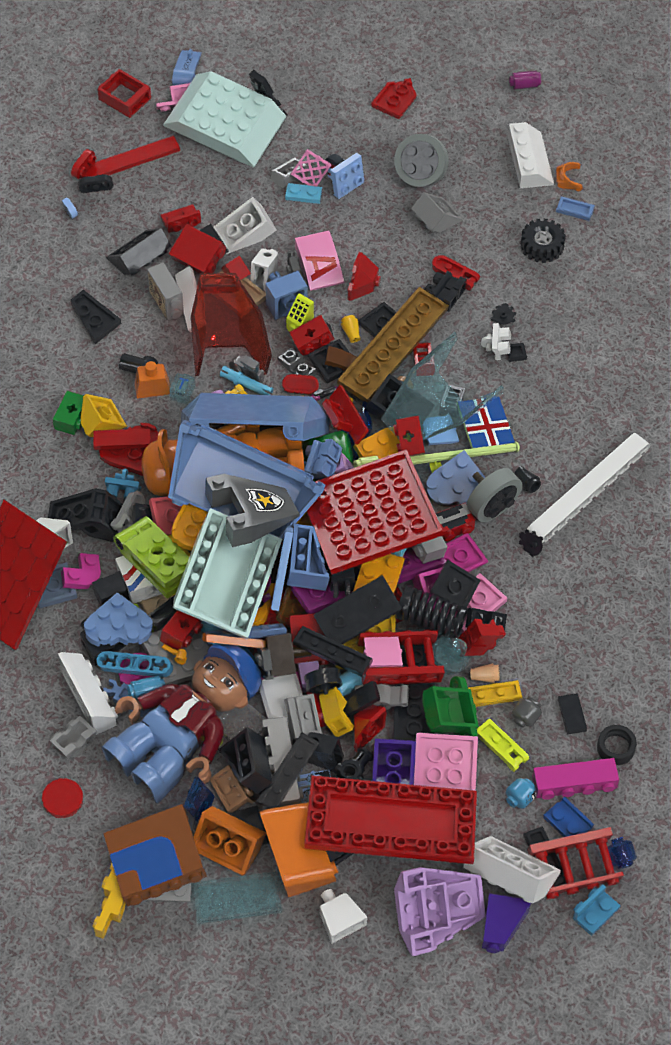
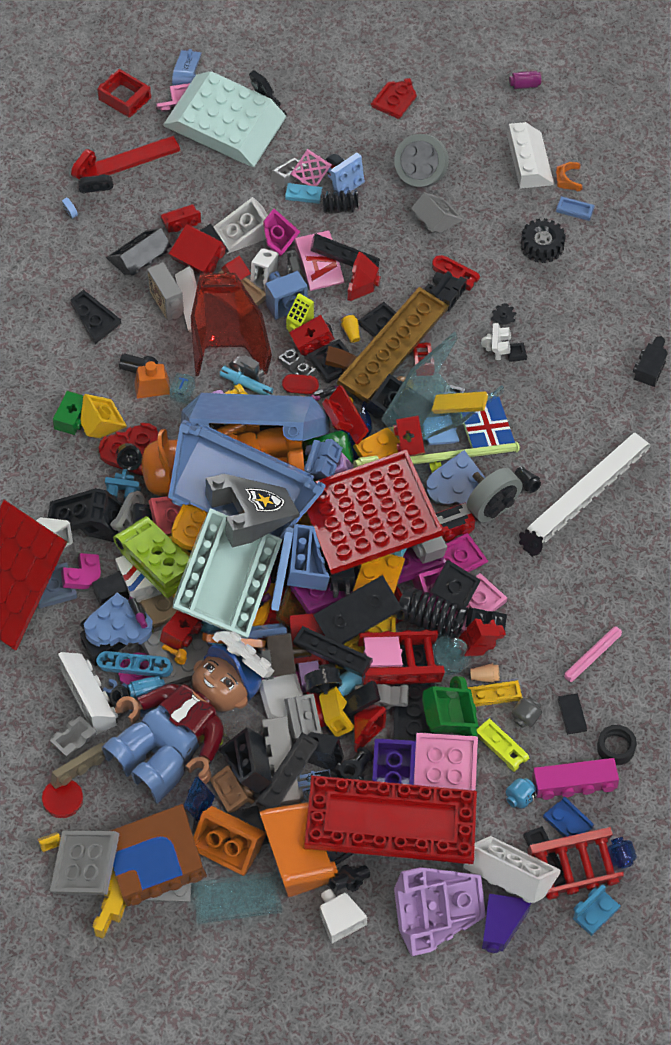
red tile [93,428,151,450] -> none
black tile [148,595,177,631] -> none
none -> yellow slope [38,832,61,852]
none -> light grey plate [50,831,119,895]
none -> dark tan plate [51,742,105,789]
none -> black plate [110,685,130,704]
none -> black piece [115,443,142,470]
none -> piece [128,597,147,628]
none -> white wing [212,631,274,678]
none -> dark pink slope [263,209,300,257]
none -> black tile [310,233,380,267]
none -> black piece [323,190,358,213]
none -> black axle [329,864,370,892]
none -> yellow tile [432,391,488,414]
none -> bright pink axle [564,626,622,682]
none -> black hinge [633,336,668,387]

